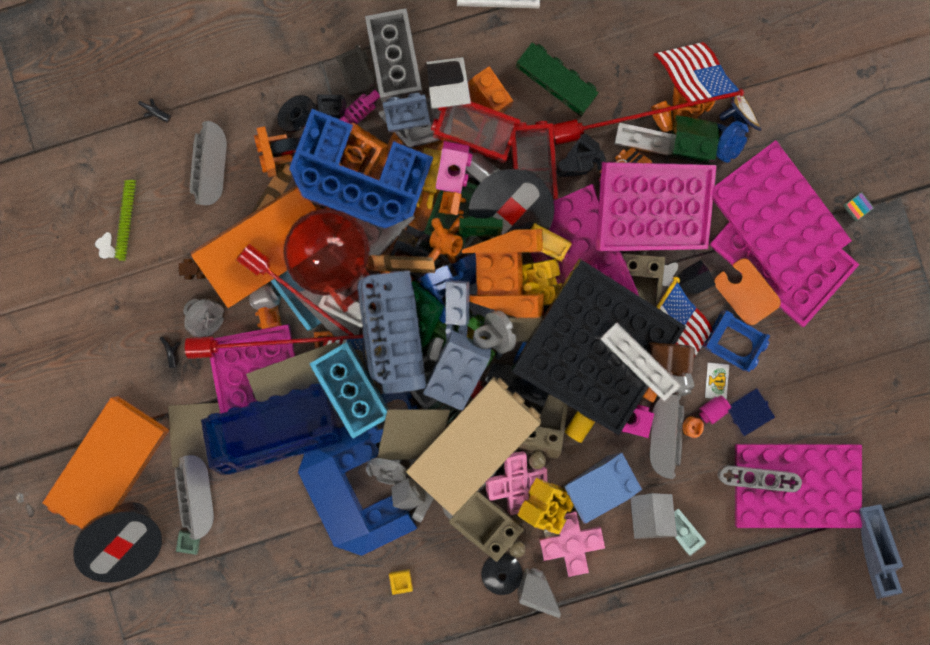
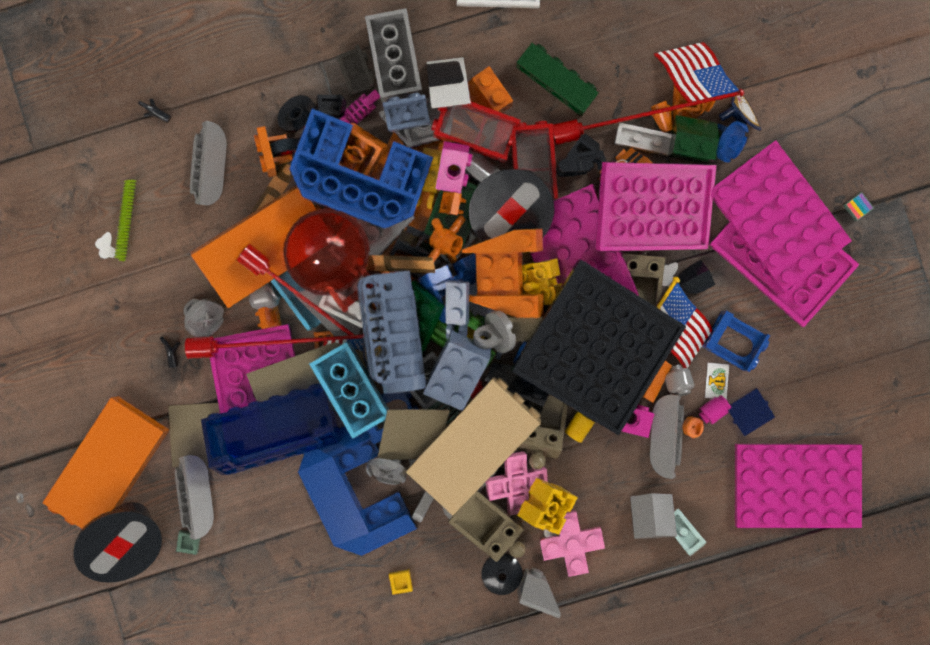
reddish brown piece [178,259,205,280] -> none
light grey brick [391,478,426,511] -> none
light grey tile [425,338,444,361] -> none
dark green plate [458,216,503,237] -> none
yellow tile [531,223,572,262] -> none
medium blue slope [564,453,642,523] -> none
white plate [601,323,681,401] -> none
reddish brown brick [647,343,695,377] -> none
orange piece [714,258,781,325] -> none
light grey beam [717,465,802,492] -> none
sand blue slope [859,504,903,599] -> none

